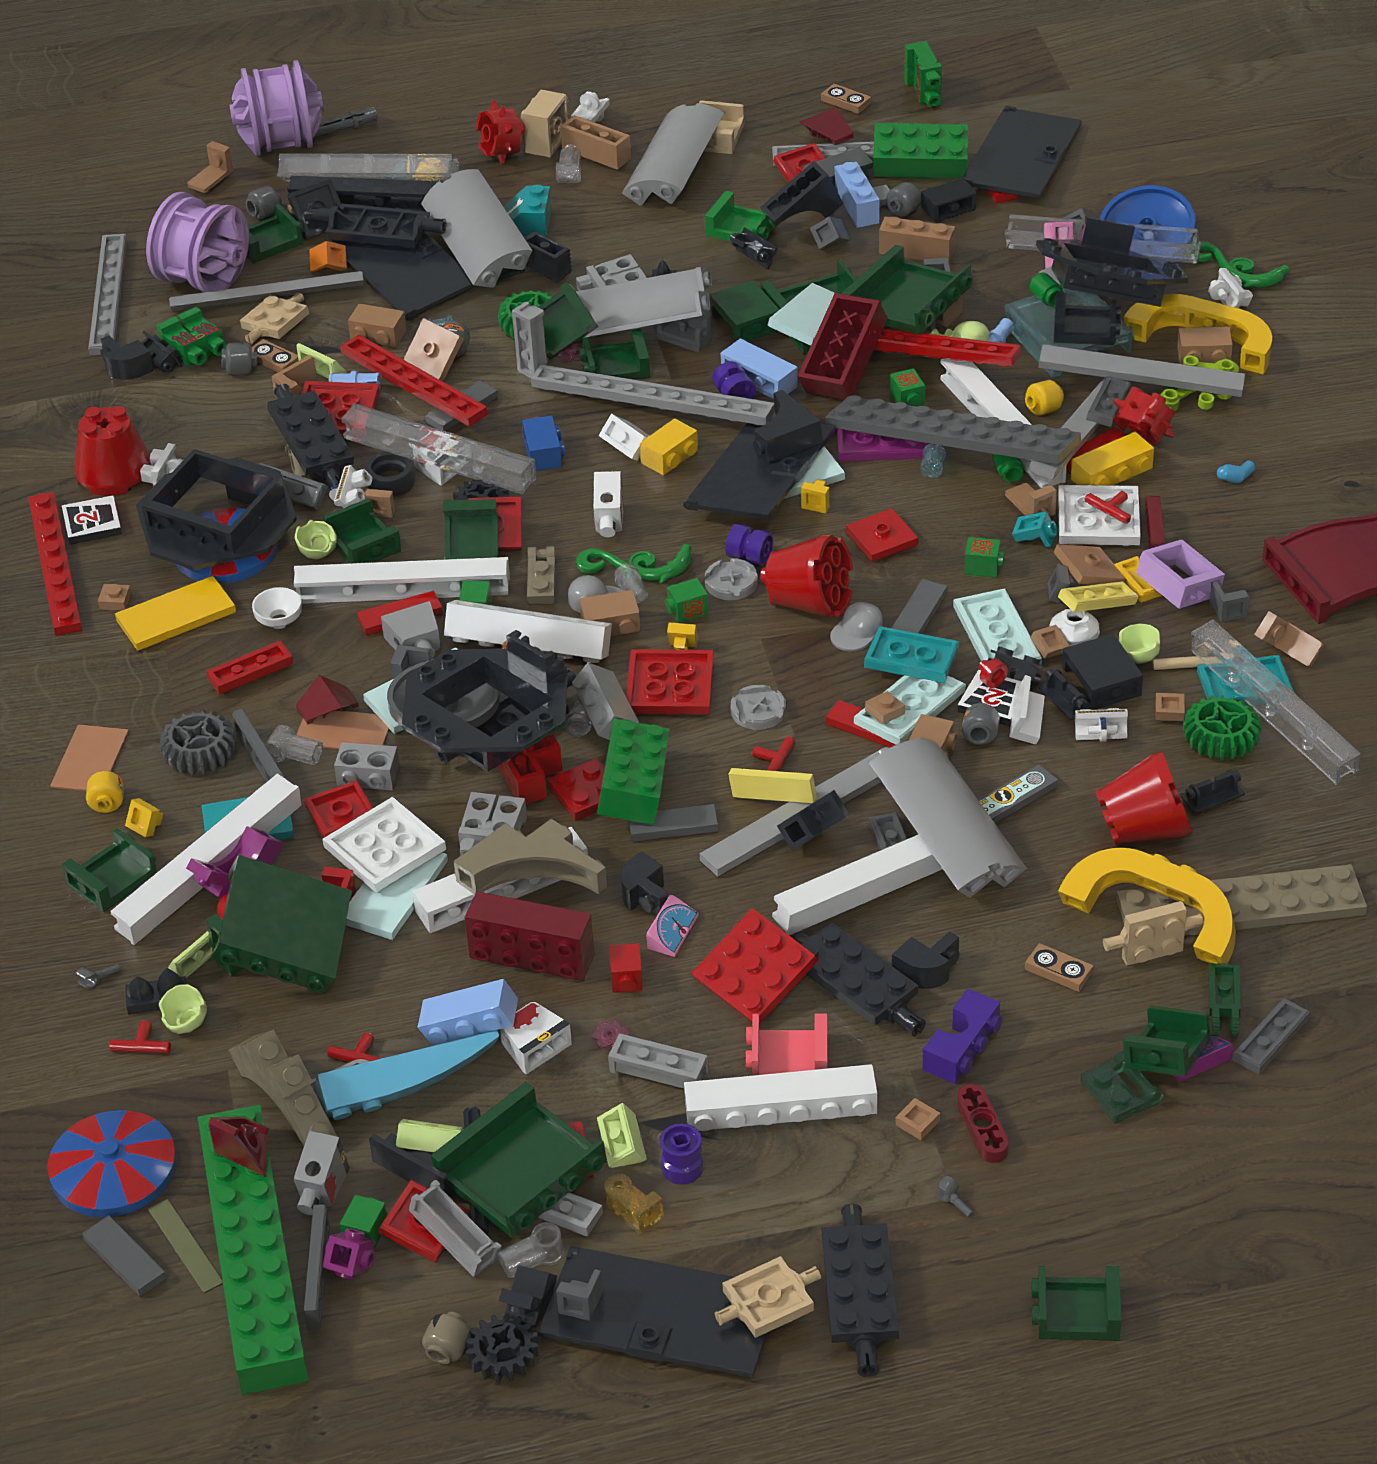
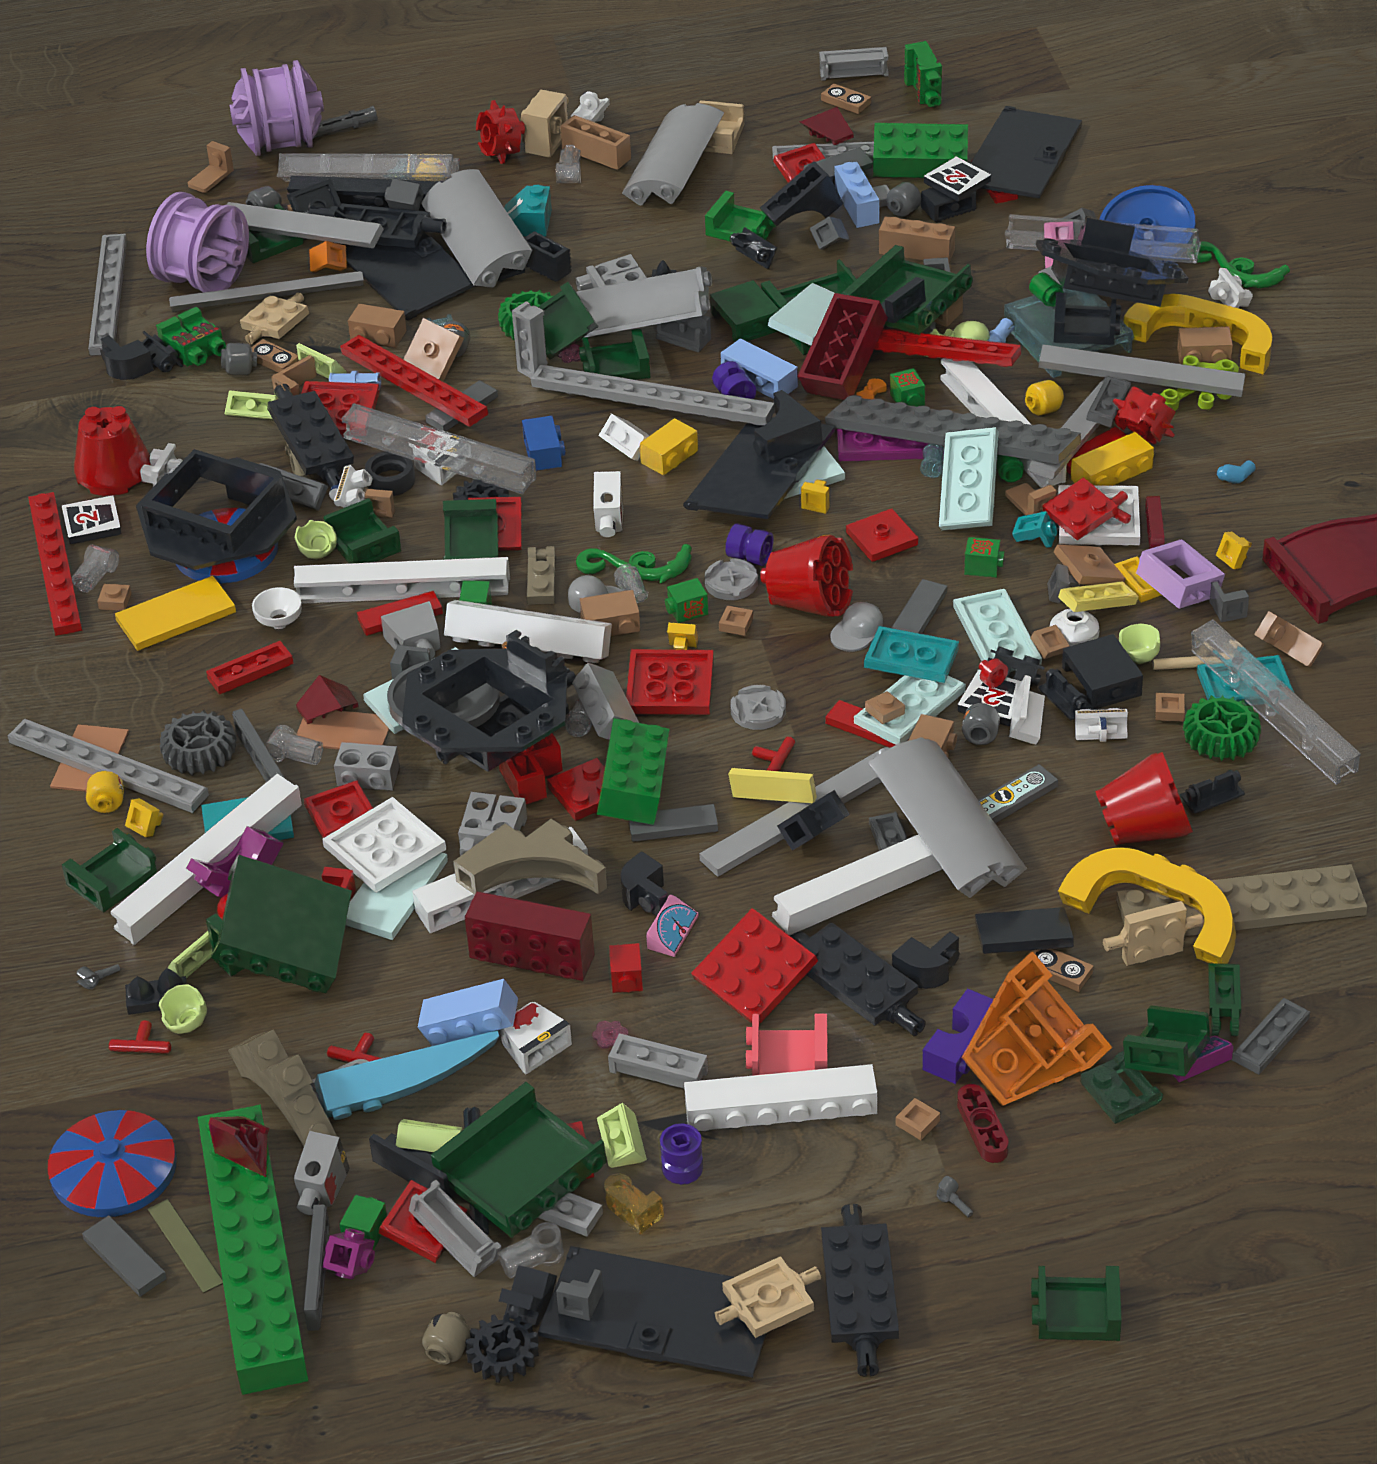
none -> light grey tile [8,719,209,813]
none -> clear piece [71,544,119,593]
none -> yellowish green slope [224,391,278,420]
none -> light grey tile [227,202,384,248]
none -> dark grey brick [385,179,424,211]
none -> medium nougat plate [719,606,753,636]
none -> light grey container [819,47,888,81]
none -> orange piece [856,379,887,400]
none -> black panel [881,277,926,324]
none -> tile [924,157,991,201]
none -> light aqua tile [939,427,998,530]
none -> orange wedge [961,952,1112,1106]
none -> black tile [975,907,1074,954]
none -> red plate [1042,477,1119,541]
none -> yellow tile [1216,531,1252,569]

